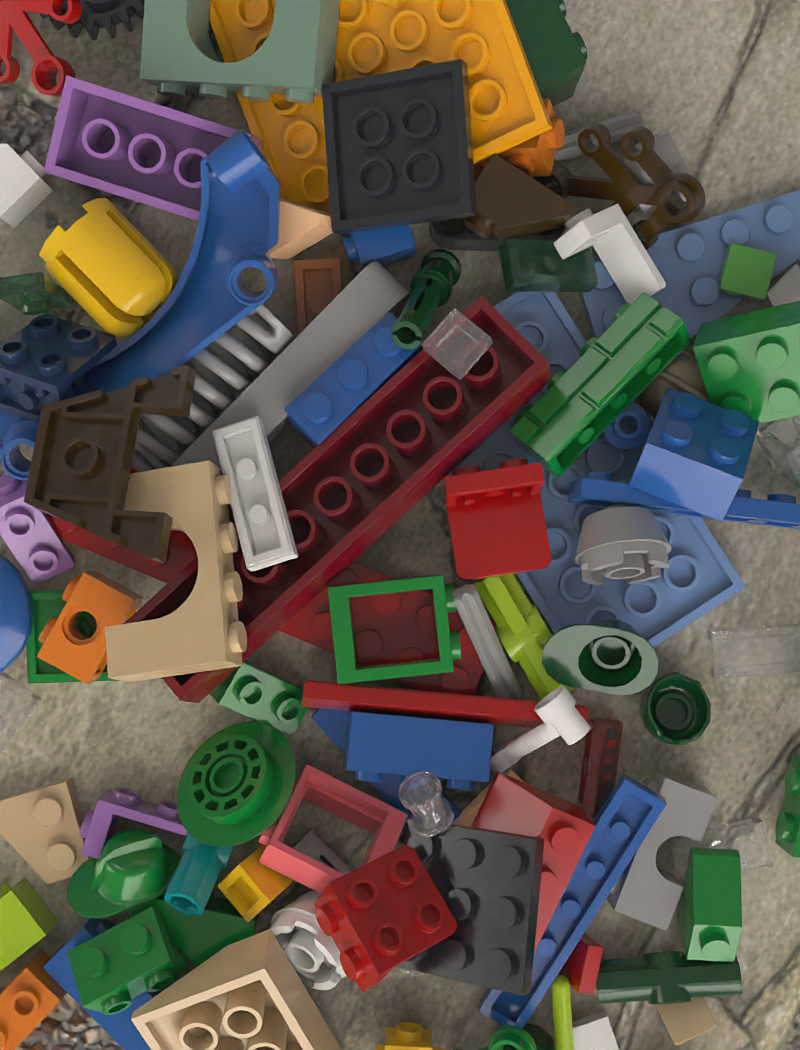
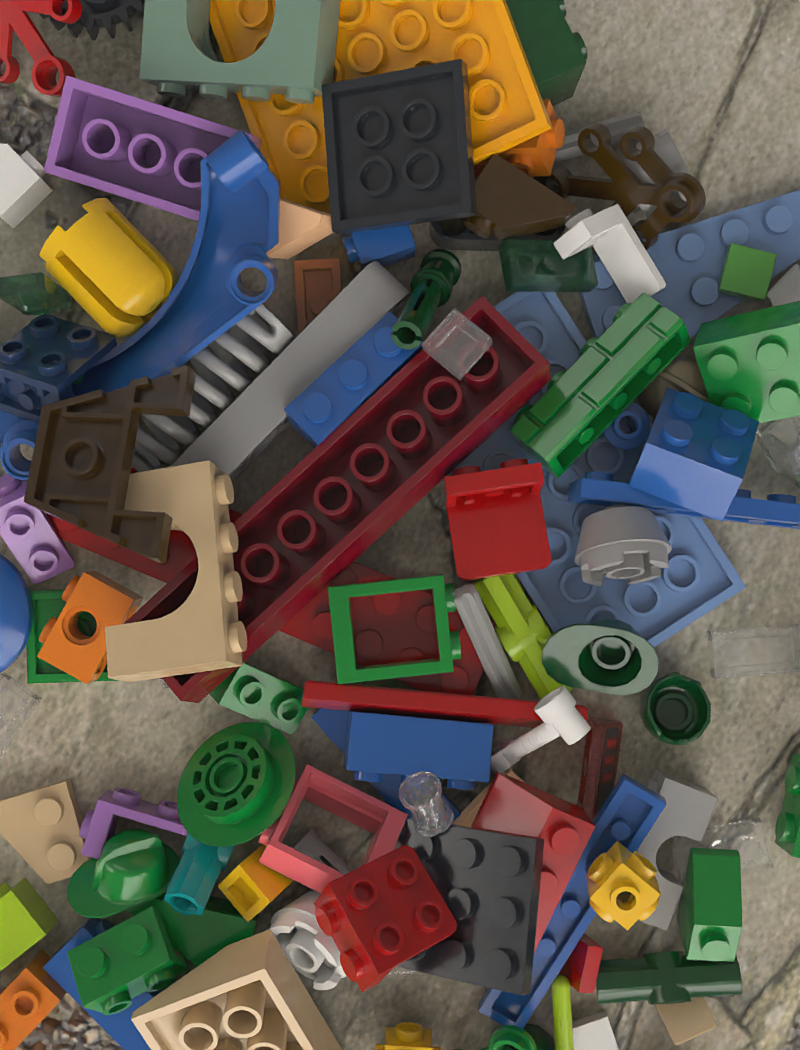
white tile [212,416,298,572] -> none
none -> yellow brick [586,841,661,930]

